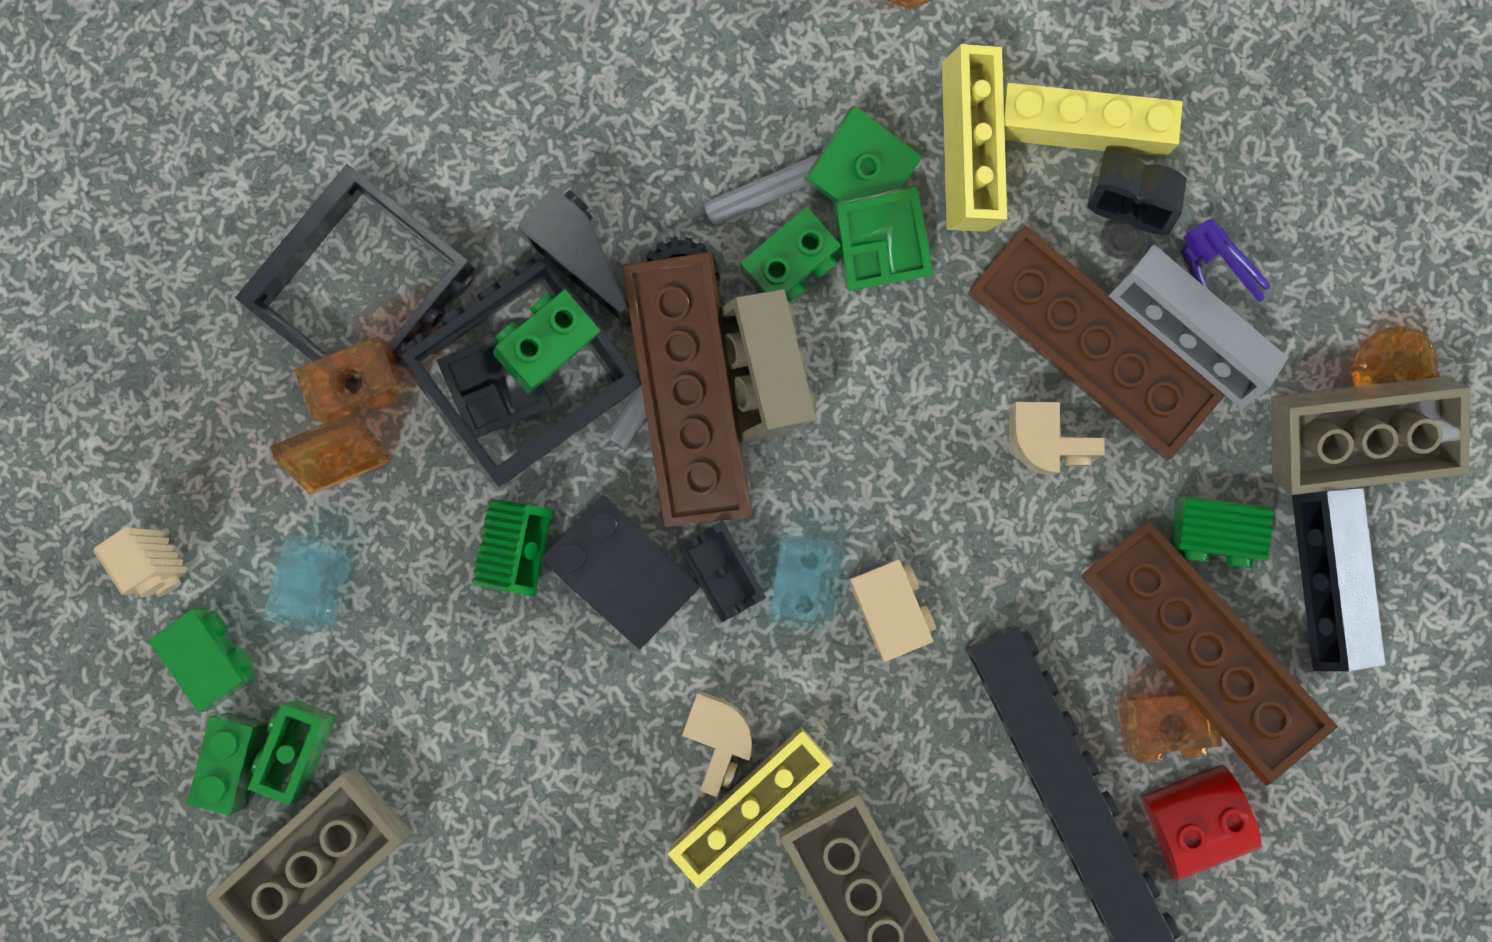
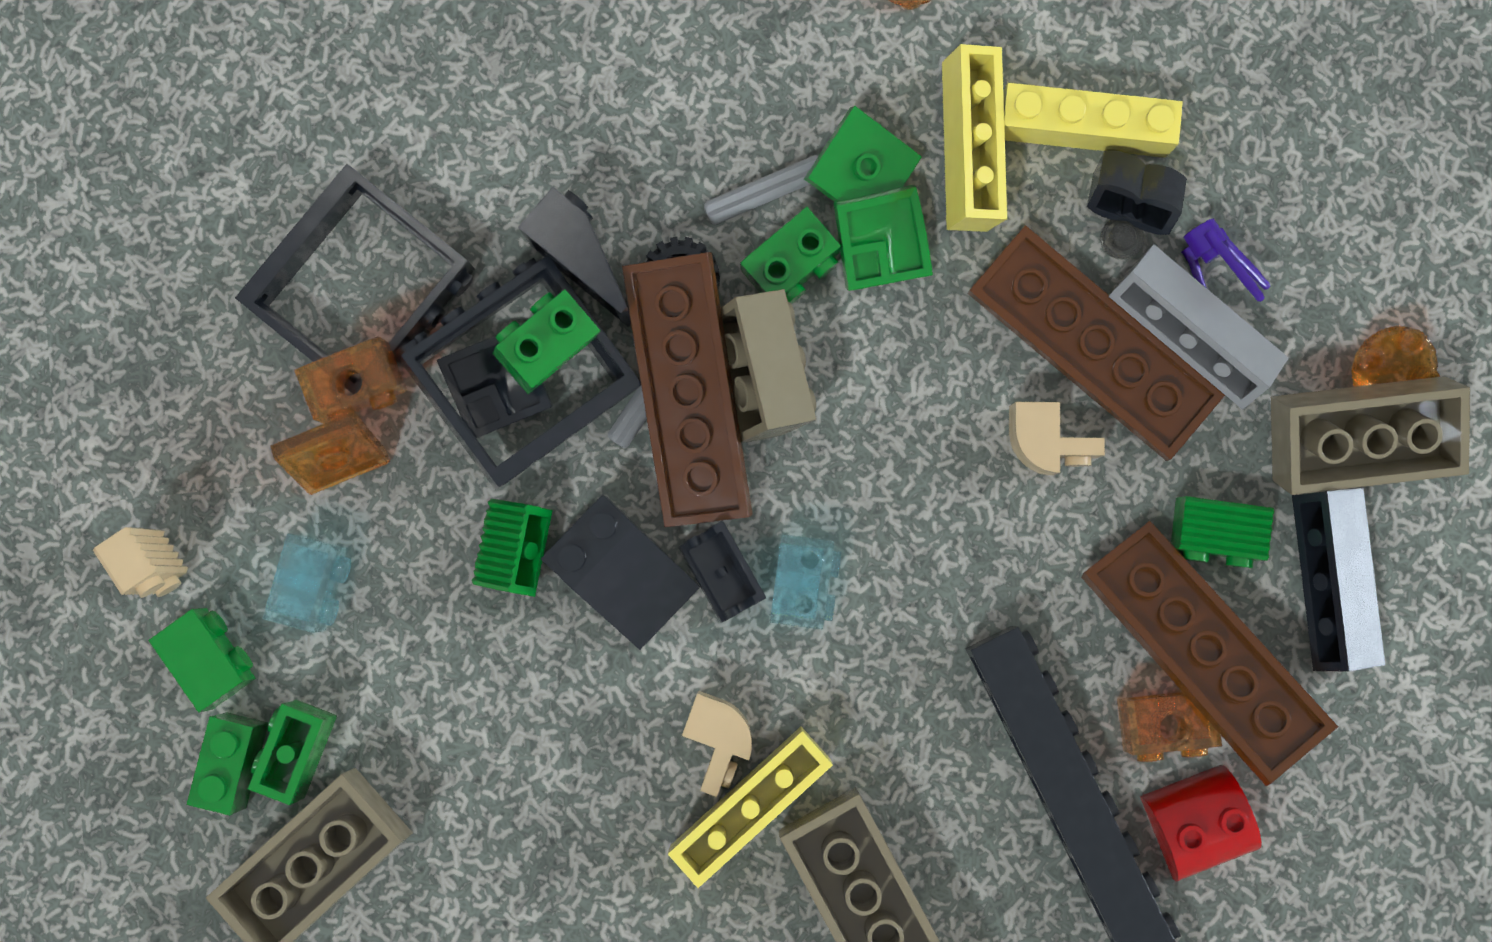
tan brick [848,559,936,662] -> none

